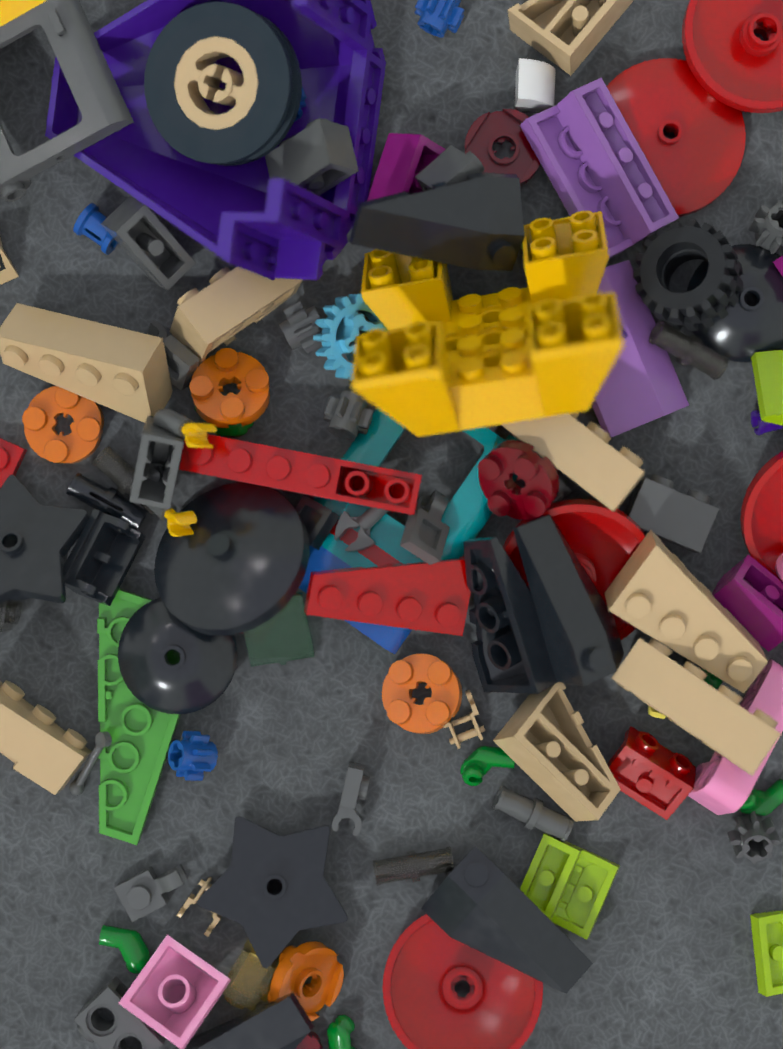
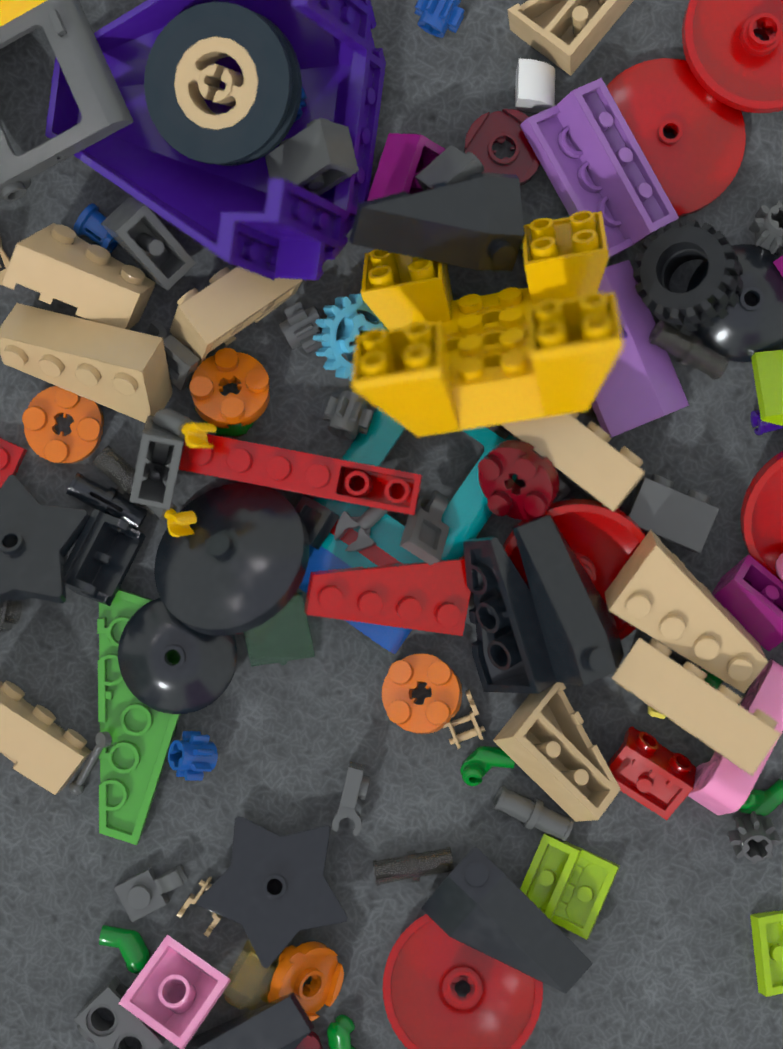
none -> tan wedge [1,223,156,330]

